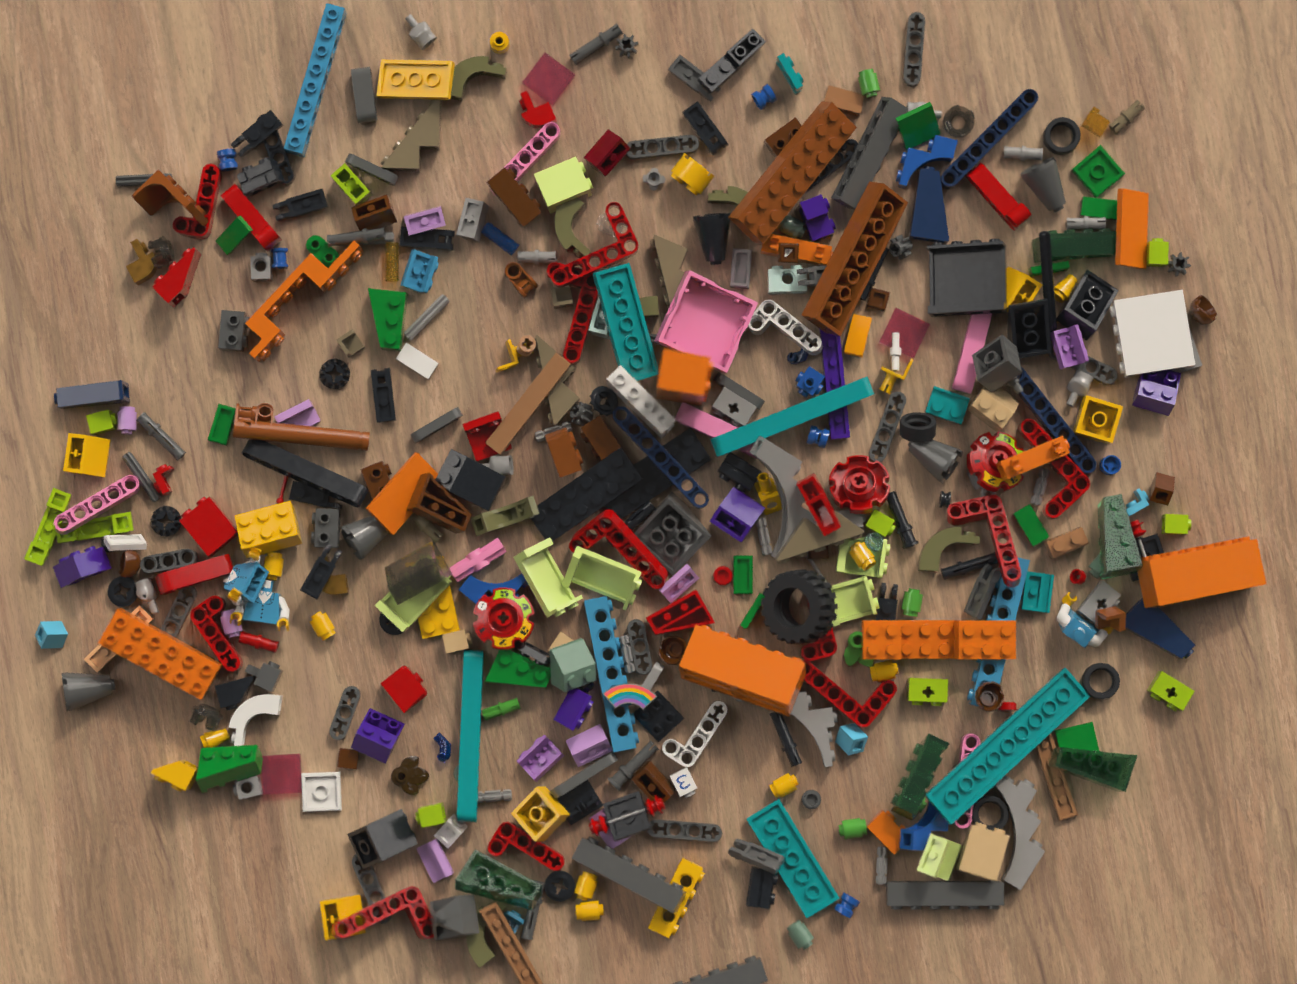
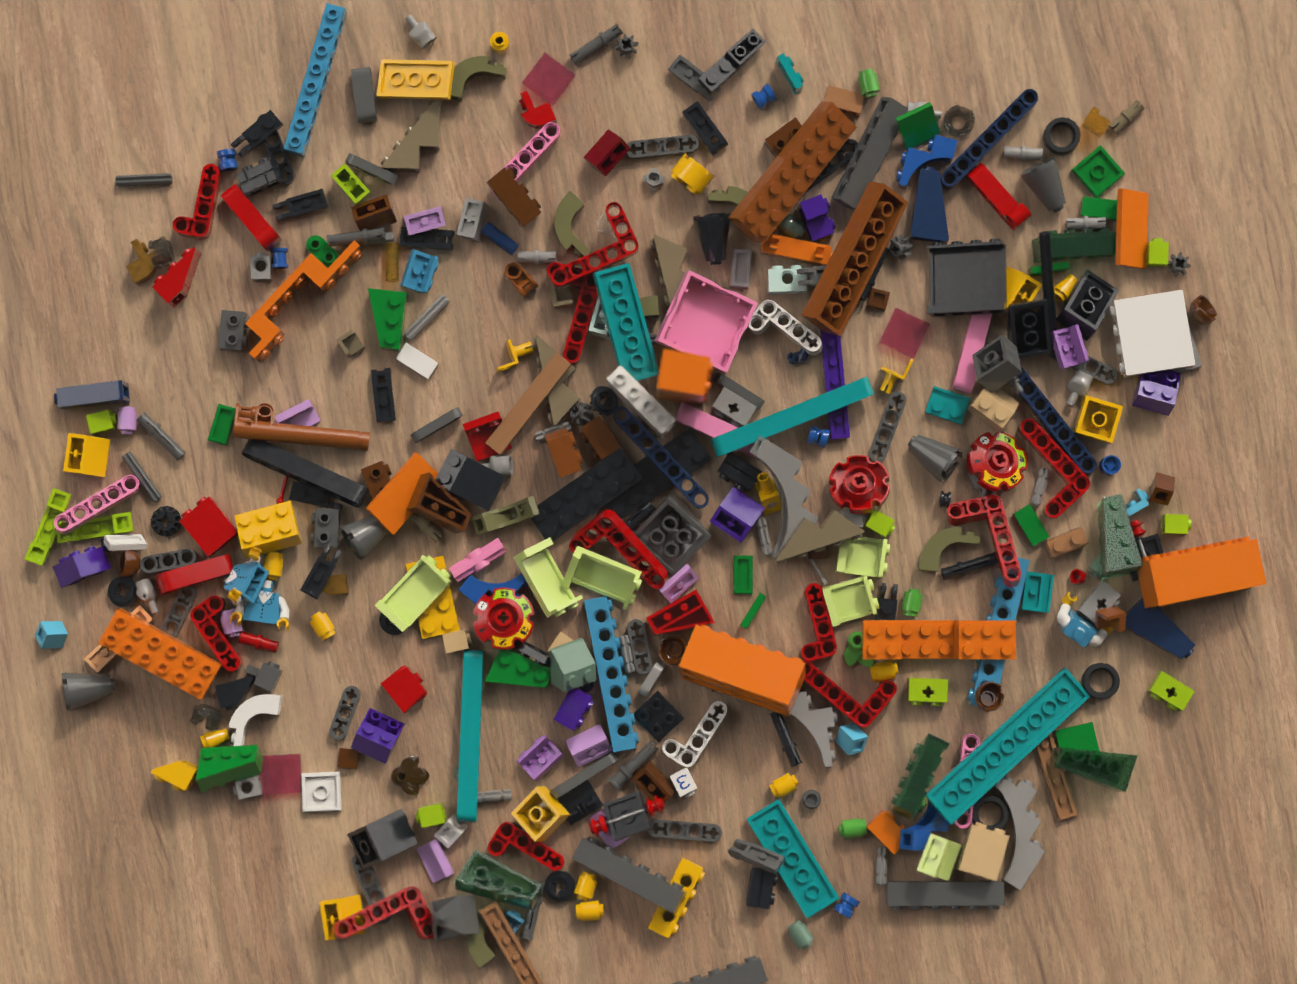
dark orange bracket [132,169,209,227] -> none
red bracket [153,464,174,495] -> none
green tile [215,216,253,255] -> none
black gear [319,359,350,389] -> none
clear smoke slope [385,541,452,605] -> none
clear blue arm [433,732,451,762] -> none
bright green axle [482,697,521,720] -> none
medium nougat bush [517,335,536,357] -> none
yellowish green panel [534,157,593,213] -> none
tile [603,684,657,709] -> none
red tile [713,566,733,585] -> none
black tyre [761,569,838,644] -> none
reddish brown tile [778,243,799,263] -> none
blue brick [795,366,825,398] -> none
red slope [796,473,841,536] -> none
light orange slope [844,314,872,358] -> none
yellow brick [849,541,876,571] -> none
clear light blue plate [864,532,883,551] -> none
black pin [887,491,919,550] -> none
white bar [890,332,901,371] -> none
black tyre [899,412,936,442] -> none
dark grey beam [903,12,925,87] -> none
dark grey hinge [964,564,1001,620] -> none
orange brick [996,435,1070,481] -> none
red tile [997,702,1017,712] -> none

